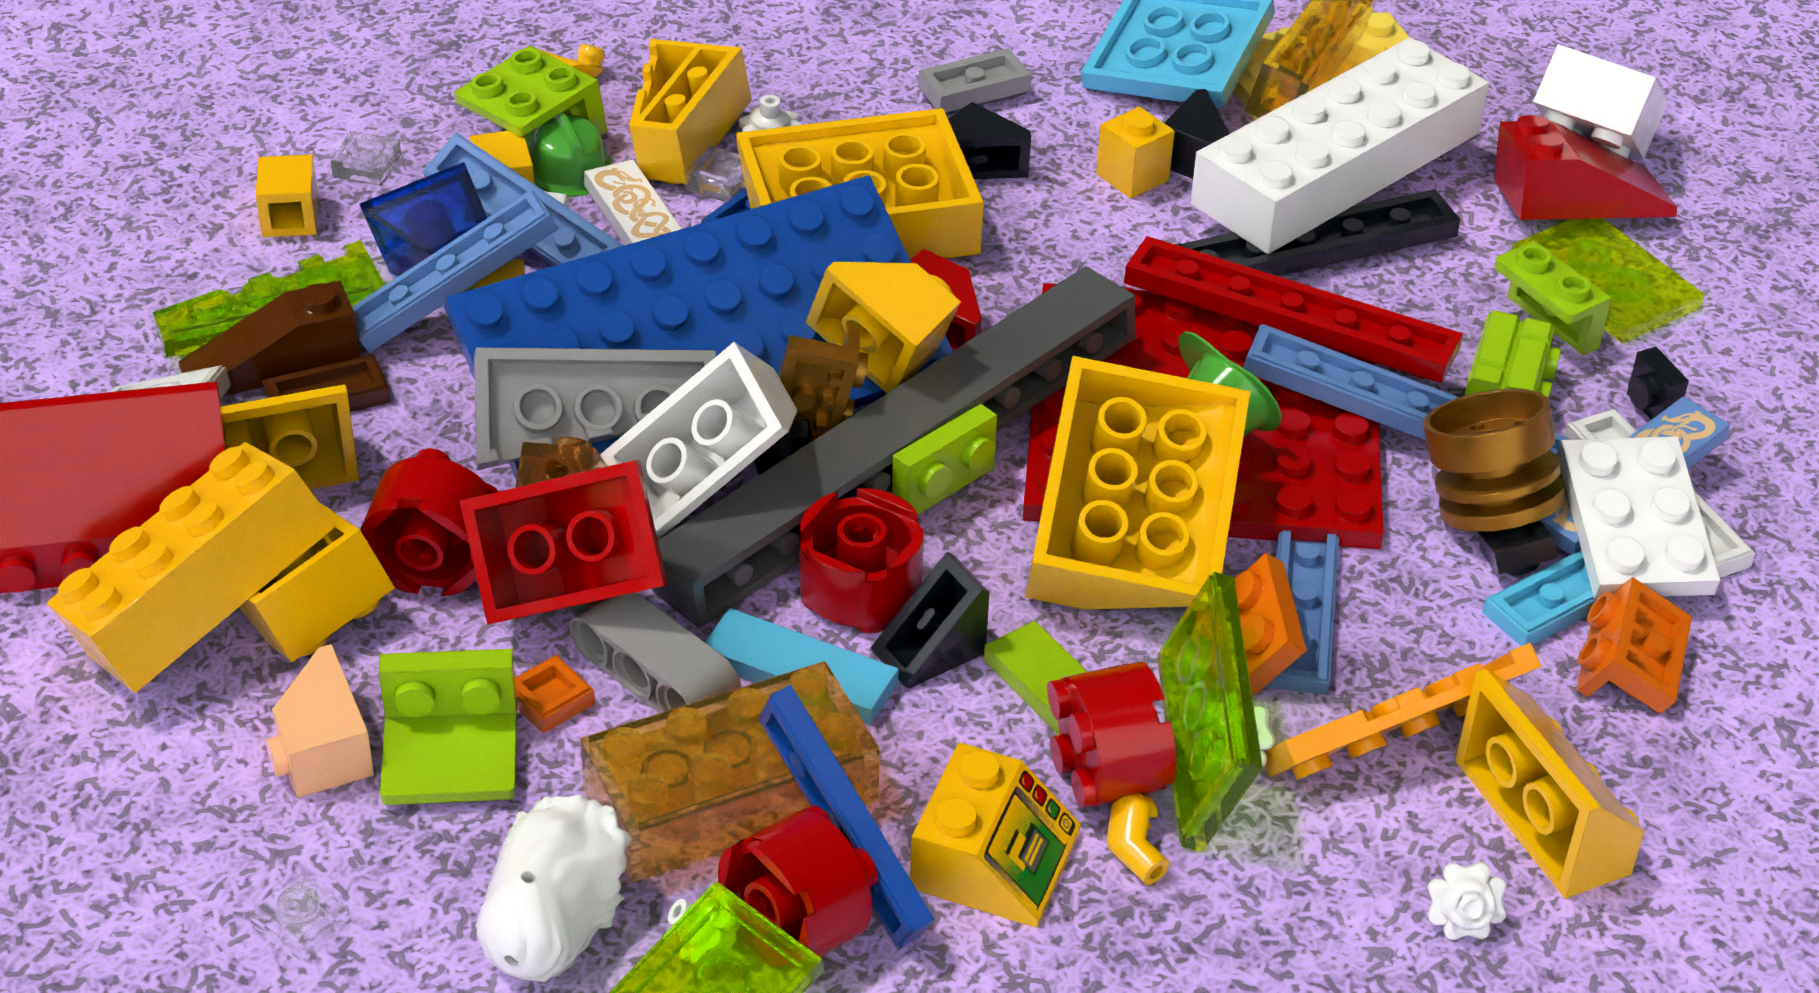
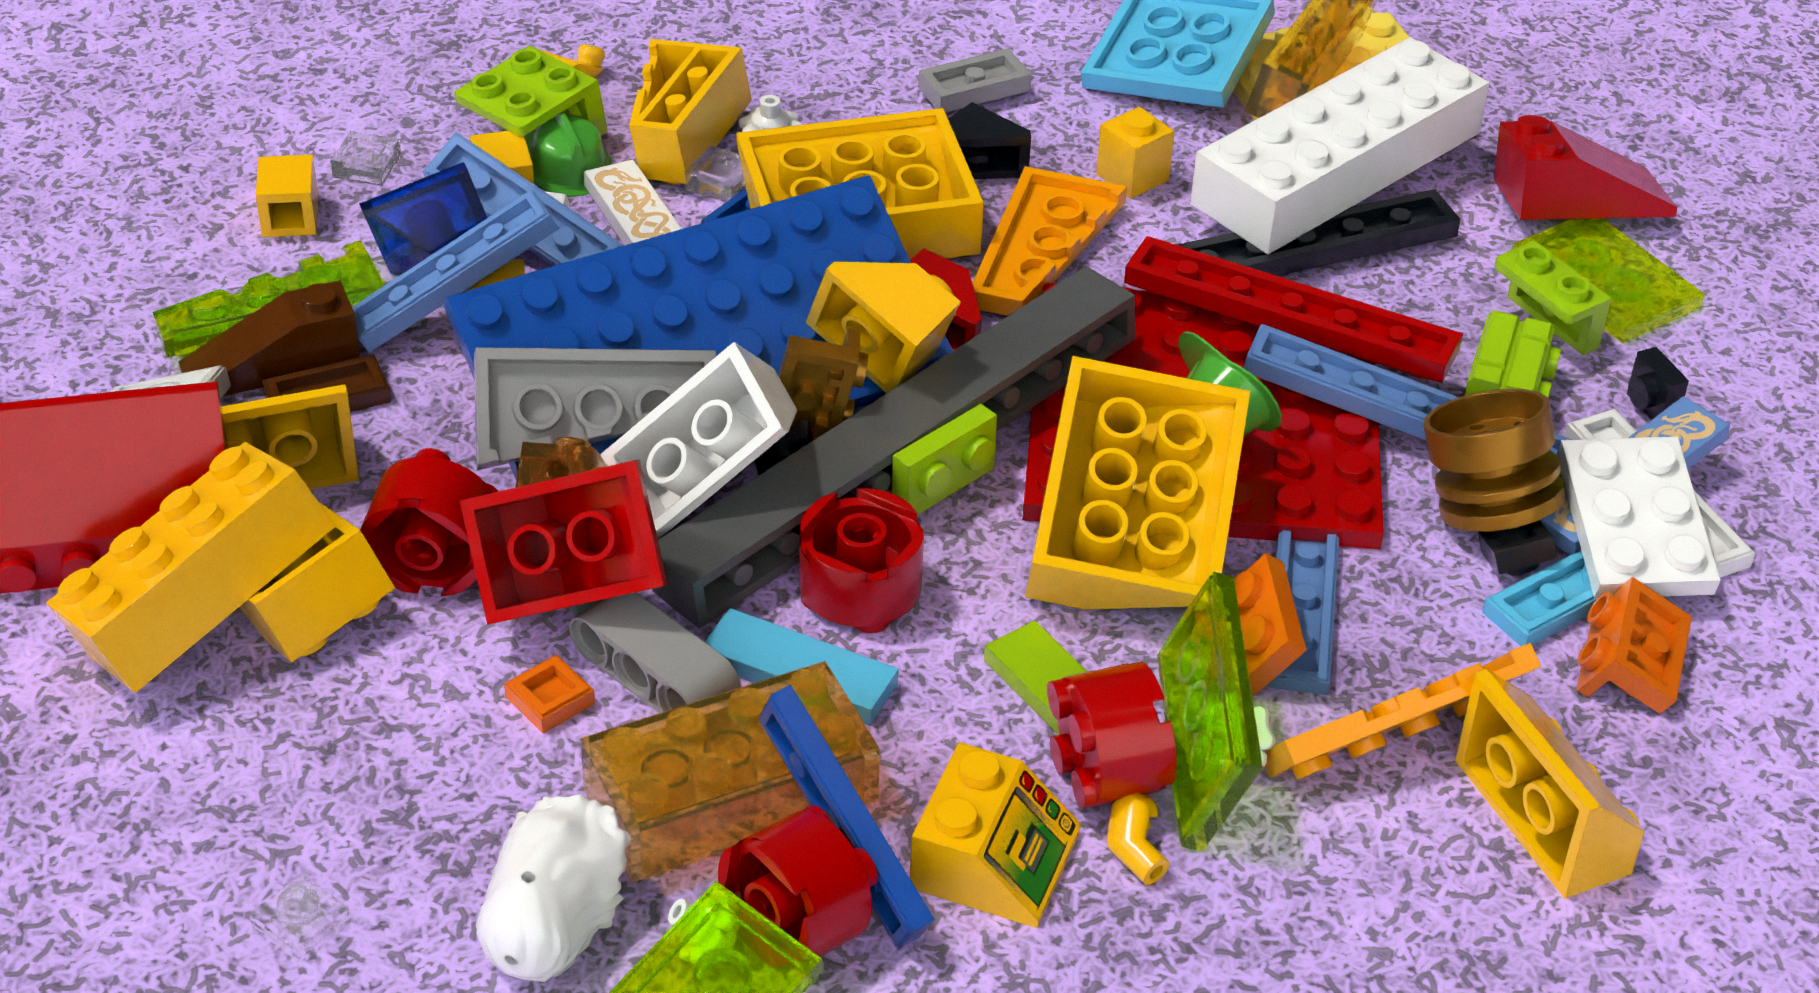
light nougat slope [266,644,374,798] -> none
lime bracket [379,649,517,805] -> none
black slope [870,552,990,688] -> none
black slope [1164,89,1230,179] -> none
white plant [1427,862,1507,940] -> none
white brick [1533,44,1668,158] -> none
none -> light orange wing [972,166,1127,316]

